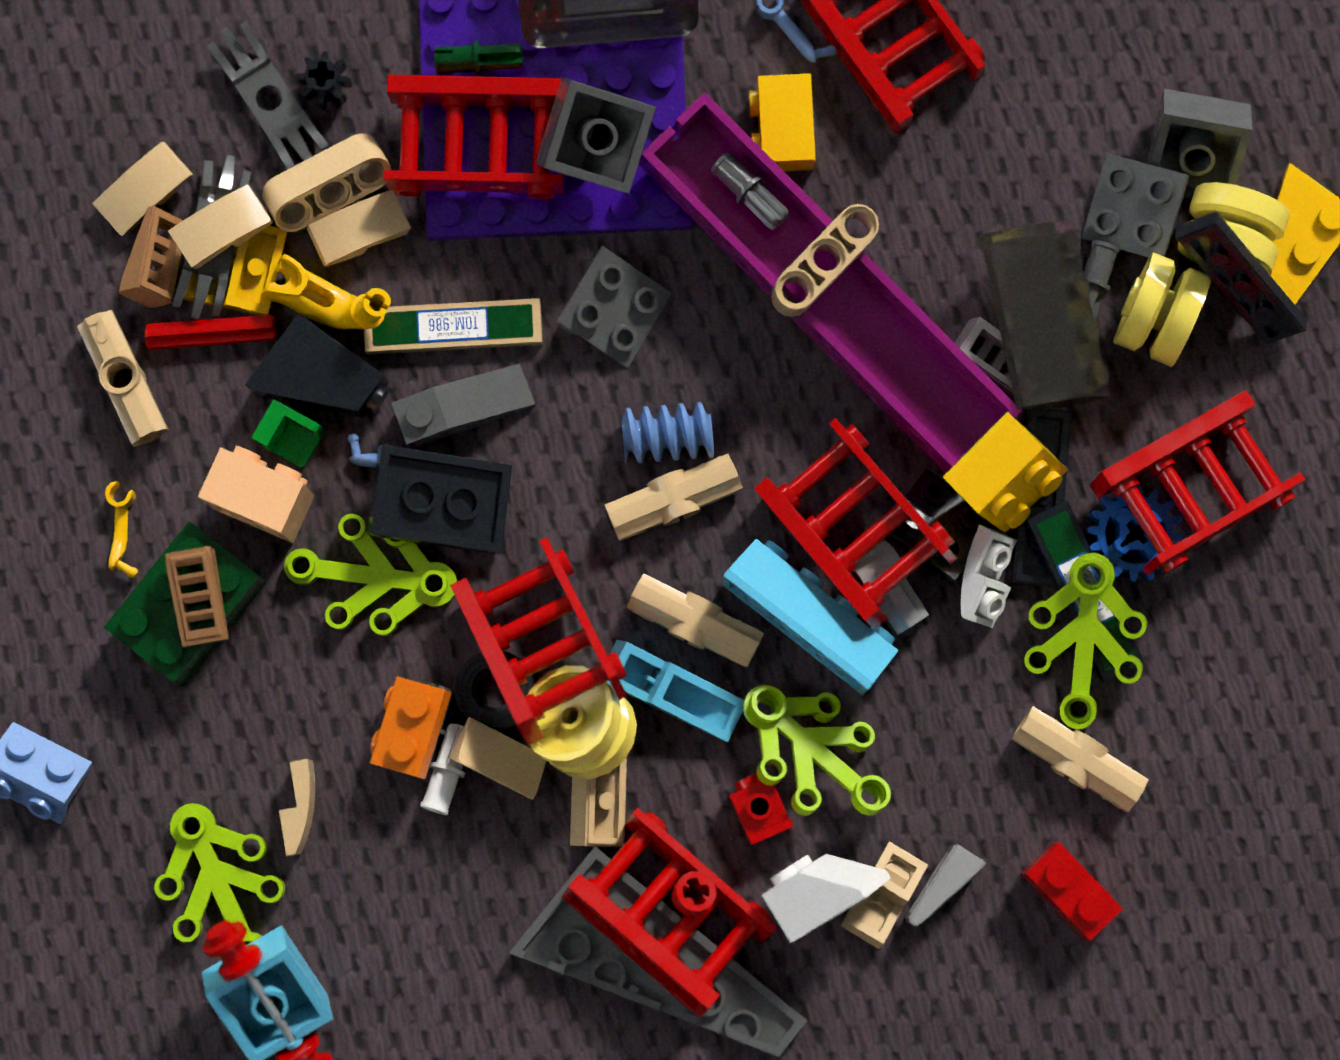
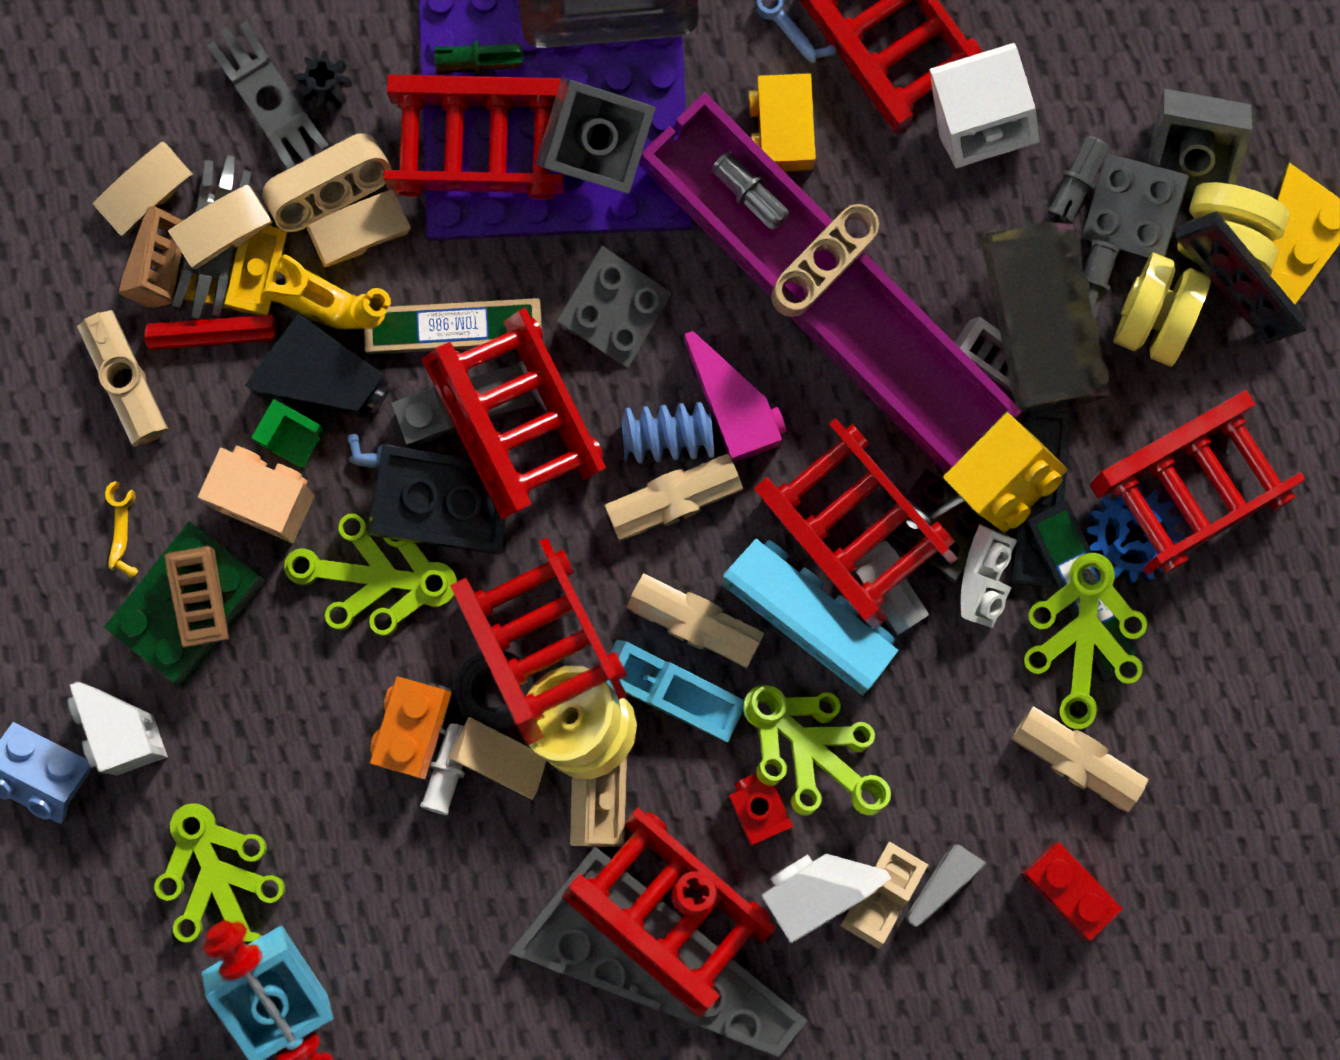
tan slope [279,759,315,856] -> none
none -> white slope [68,682,168,776]
none -> red fence [421,307,606,520]
none -> dark pink slope [684,331,787,464]
none -> white slope [929,43,1040,168]
none -> dark grey axle [1047,136,1108,224]

